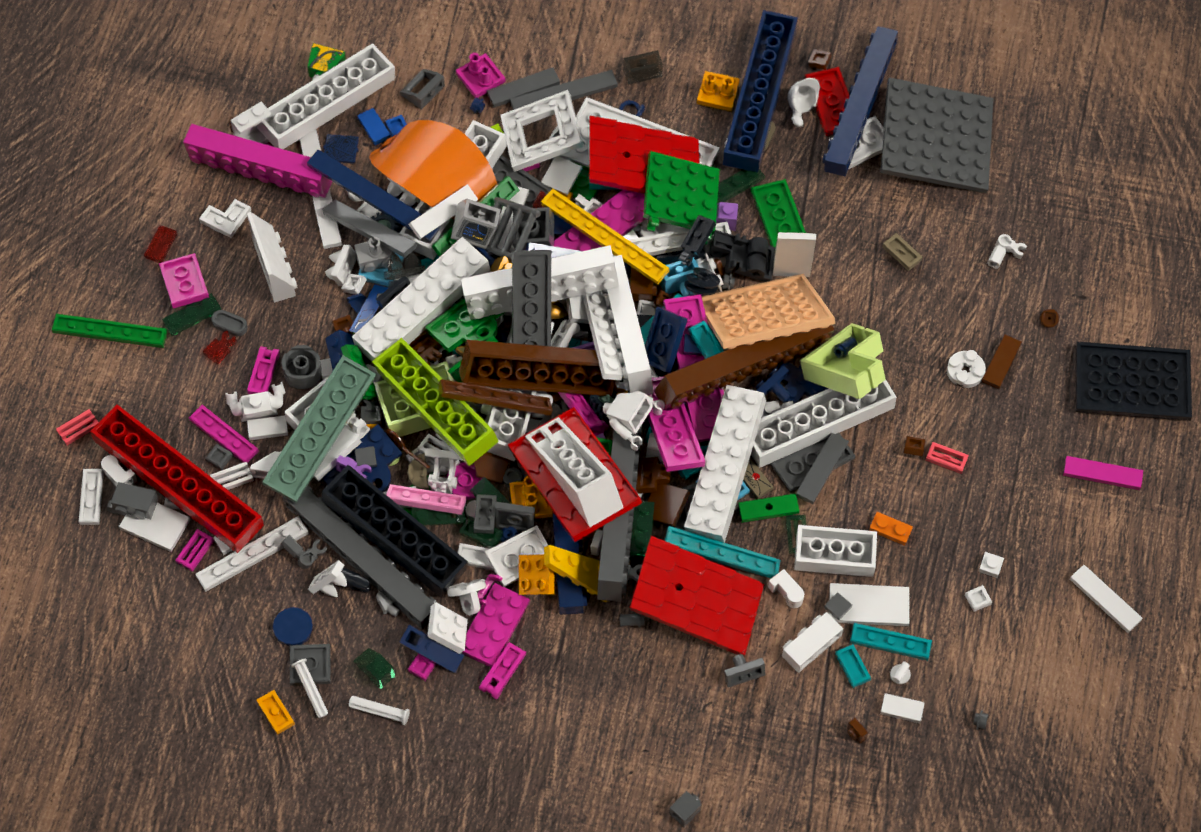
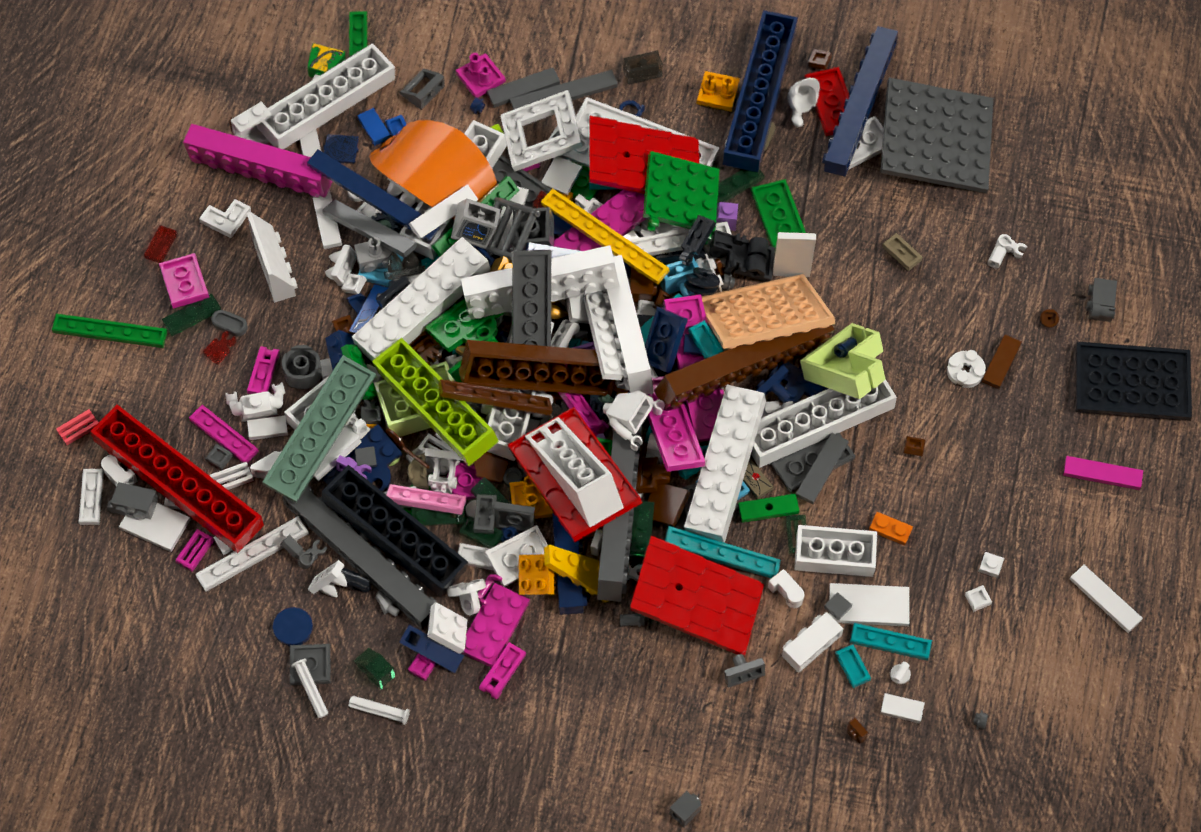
light orange plate [256,690,295,735] -> none
coral tile [925,442,969,474] -> none
none -> green plate [349,11,368,58]
none -> dark grey hinge [1086,278,1117,322]

